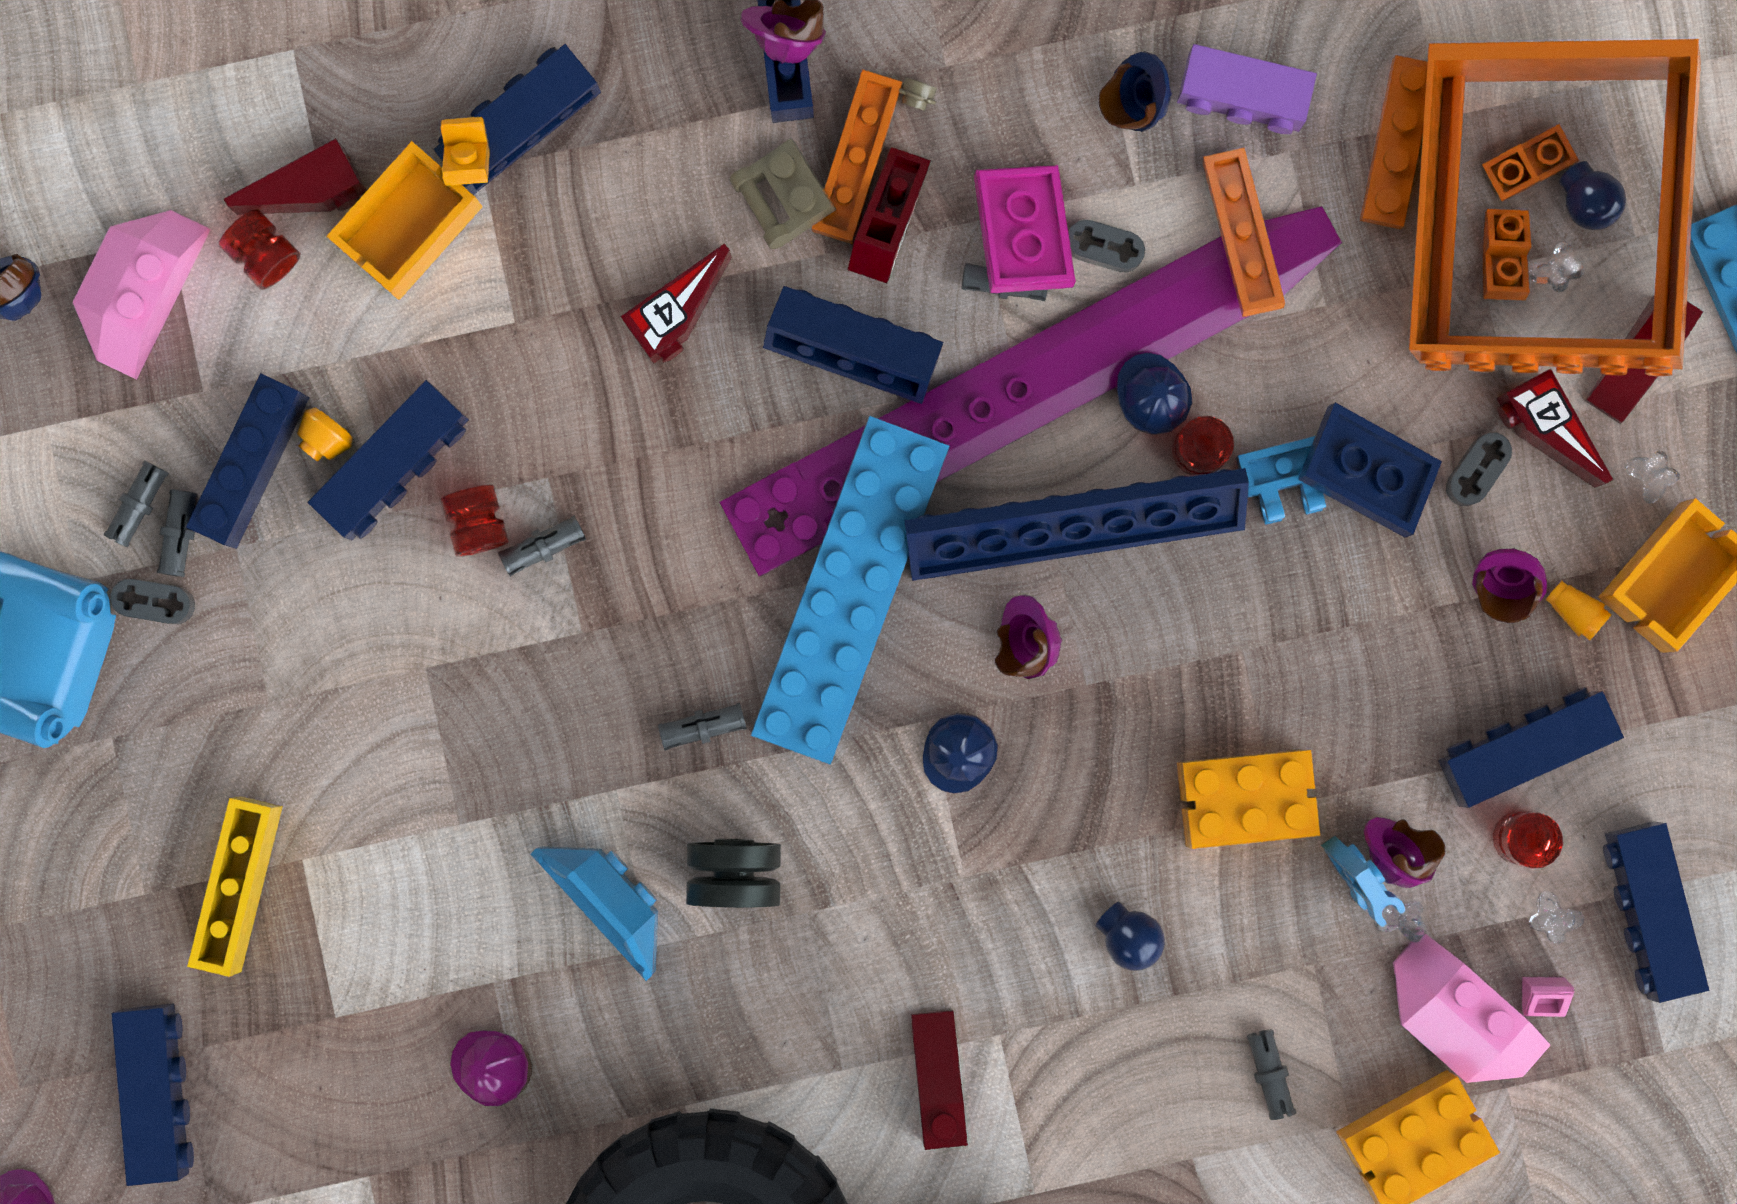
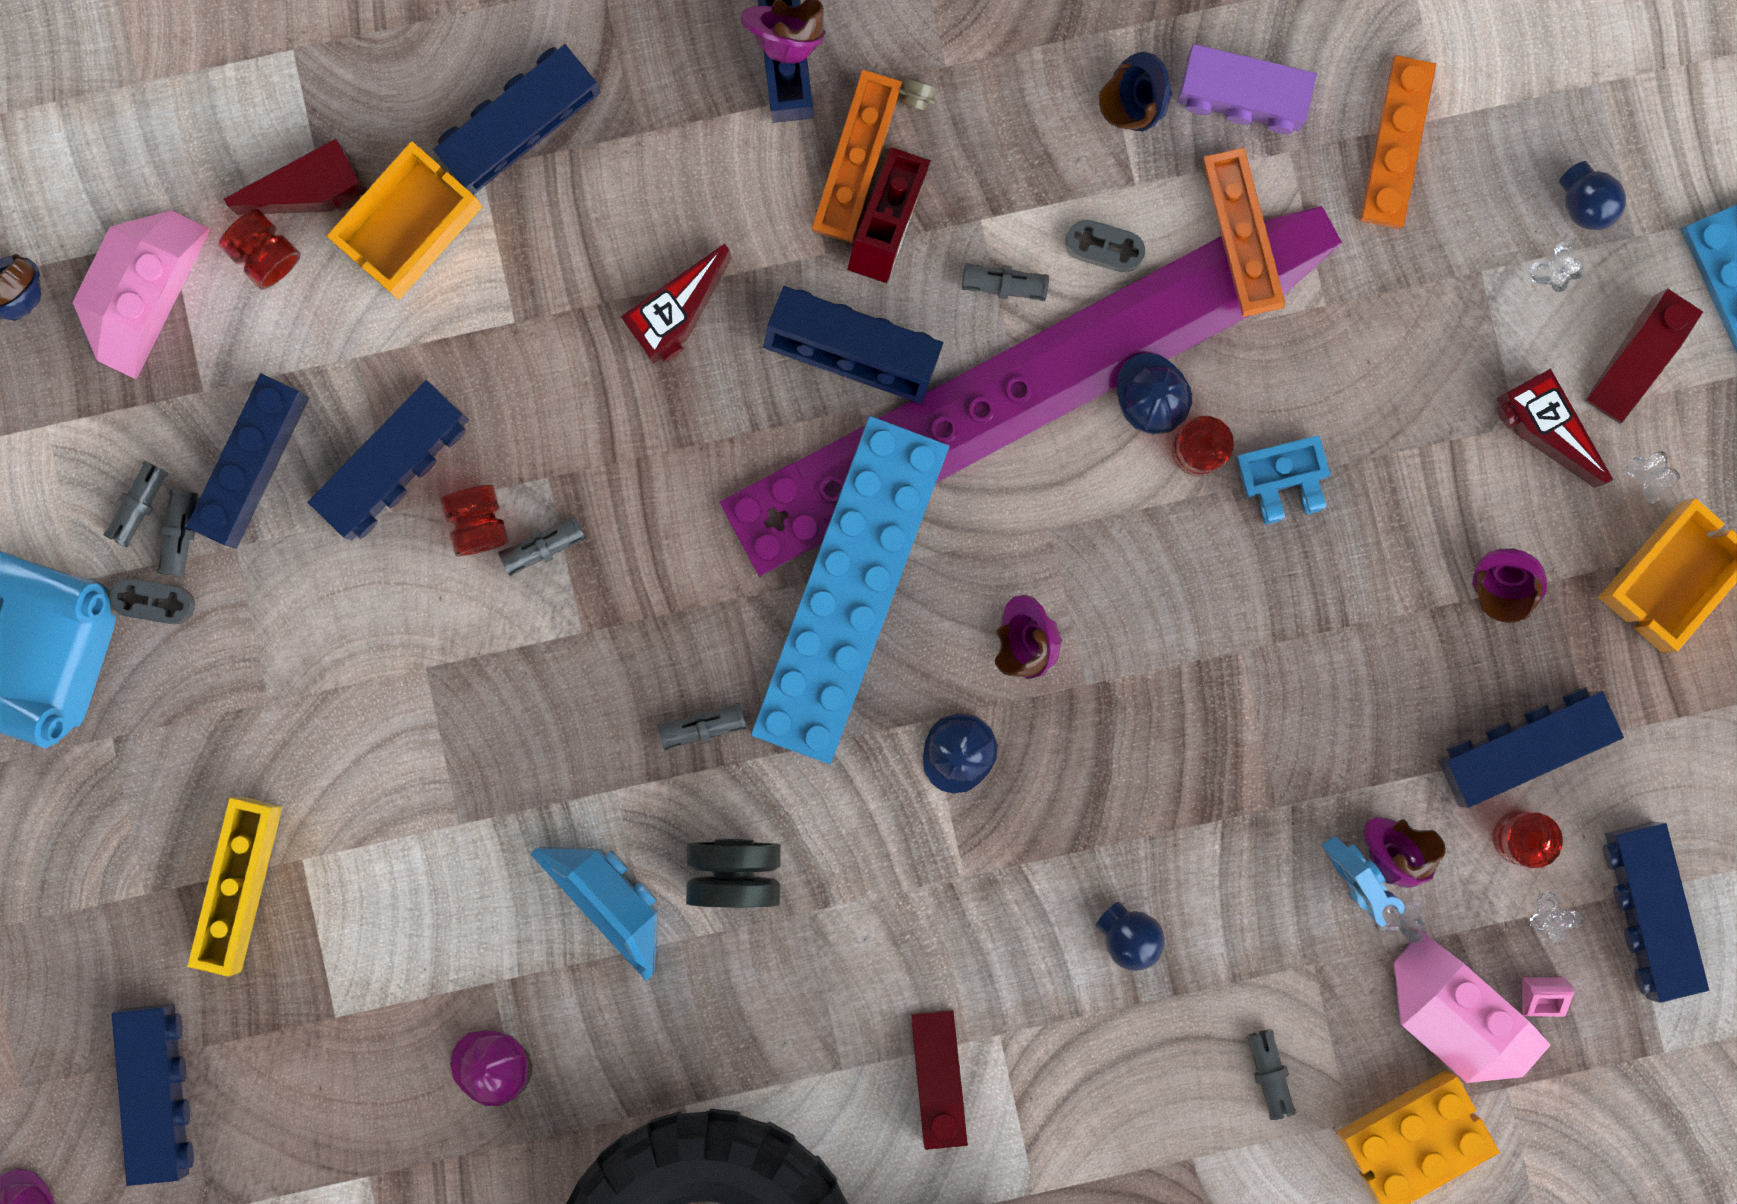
light orange cone [297,407,353,462] -> none
light orange bracket [440,117,490,186] -> none
dark tan plate [729,138,836,249] -> none
dark blue plate [904,468,1249,581] -> none
dark pink tile [974,165,1076,293] -> none
light orange piece [1177,750,1320,849] -> none
dark blue plate [1298,402,1442,538] -> none
orange door [1409,39,1701,376] -> none
dark grey beam [1446,433,1512,506] -> none
orange slope [1482,124,1579,202] -> none
orange slope [1483,209,1531,301] -> none
light orange cone [1545,580,1612,640] -> none

